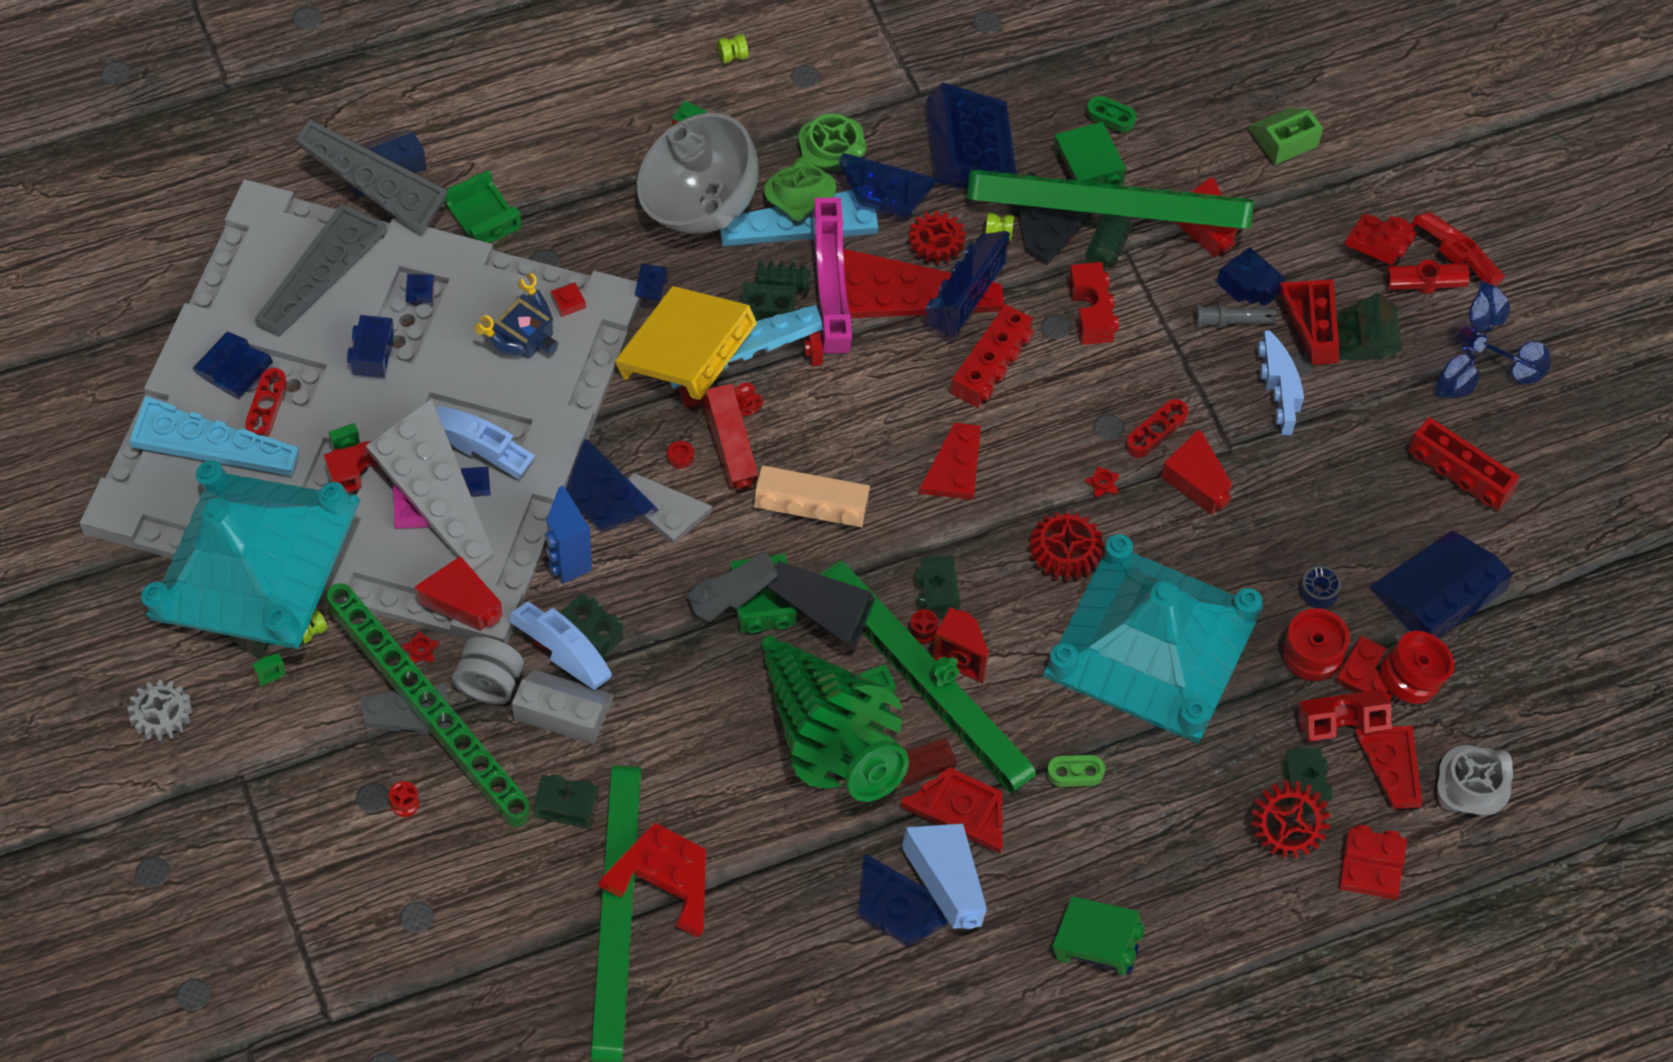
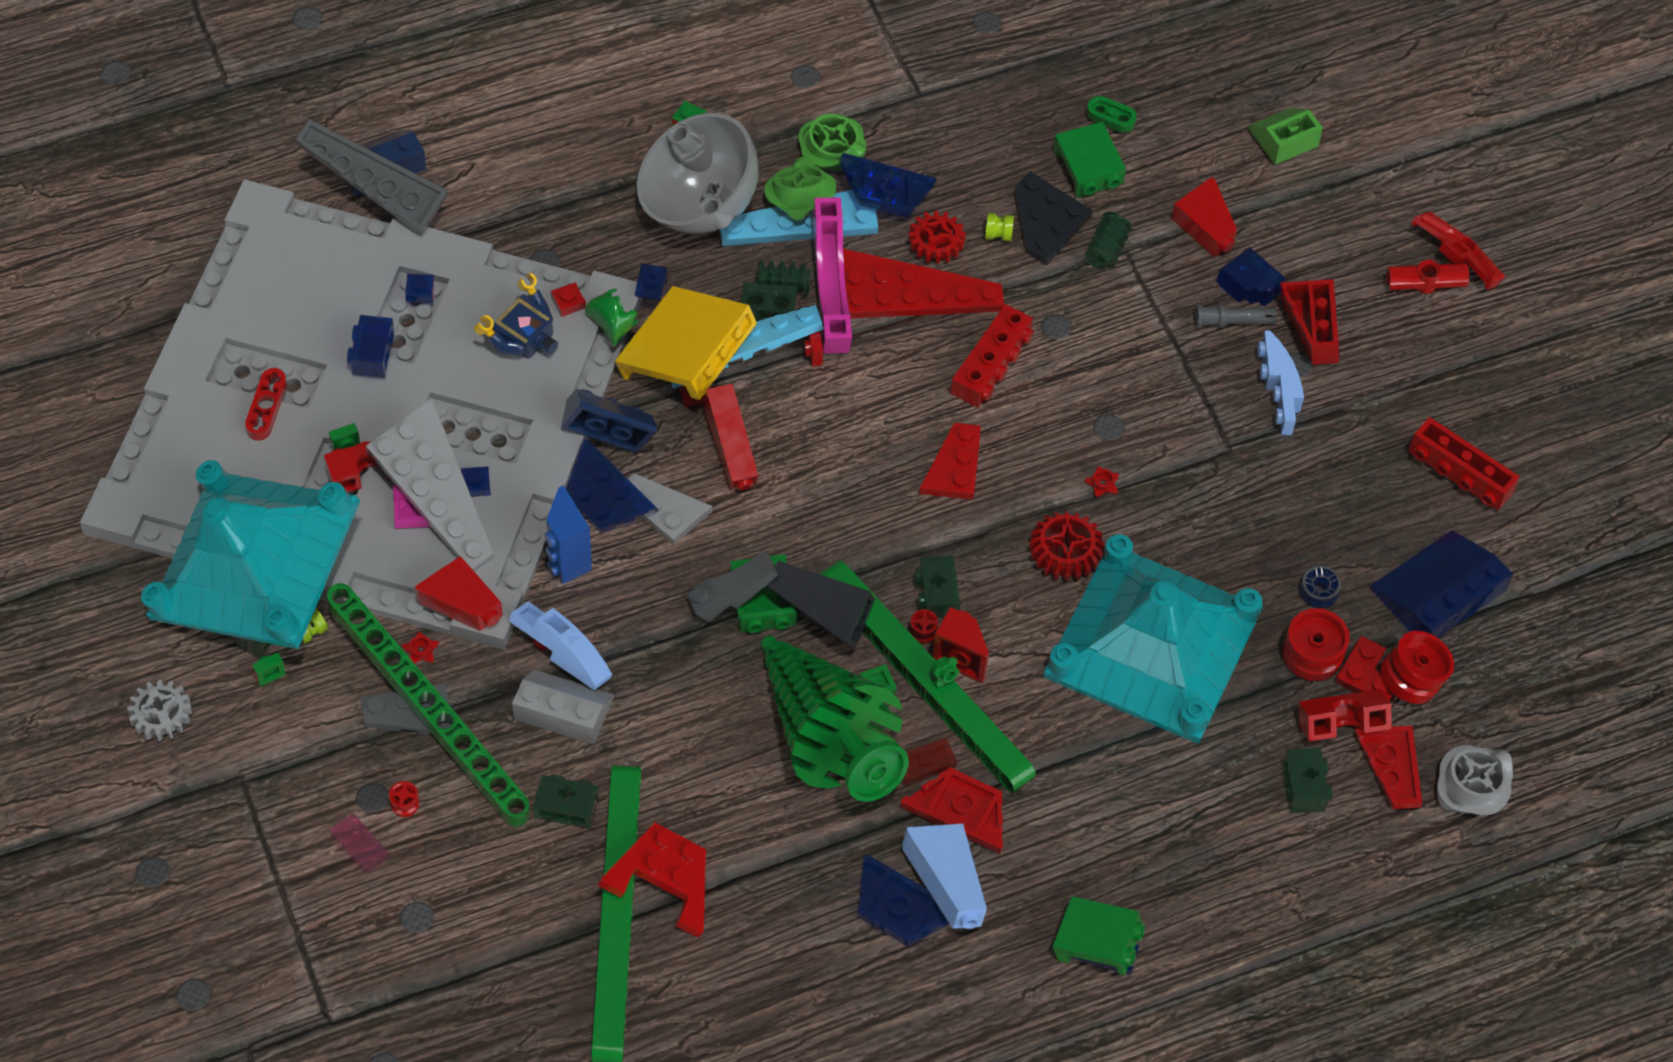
medium azure wing [129,396,299,476] -> none
clear blue slope [193,331,273,399] -> none
dark grey wing [255,203,387,335] -> none
light blue slope [436,406,535,480] -> none
green panel [444,170,522,243] -> none
light grey wheel [452,637,524,704] -> none
clear green brick [560,592,624,658] -> none
red tile [667,441,694,469] -> none
lime wheel [717,34,749,64] -> none
red wheel [734,382,764,416] -> none
light nougat brick [754,465,870,528] -> none
clear blue slope [925,231,1010,338] -> none
clear blue slope [926,82,1017,188] -> none
green beam [967,170,1254,228] -> none
bright green plate [1047,755,1105,787] -> none
red arch [1068,262,1119,345] -> none
red beam [1126,399,1188,458] -> none
red slope [1161,430,1232,516] -> none
red gear [1251,780,1330,858] -> none
clear green slope [1336,293,1402,360] -> none
red plate [1339,825,1407,900] -> none
red plate [1345,213,1417,266] -> none
clear blue plant [1435,281,1551,398] -> none
none -> clear pink plate [330,813,390,875]
none -> dark blue slope [561,388,657,454]
none -> green hair [585,289,639,346]

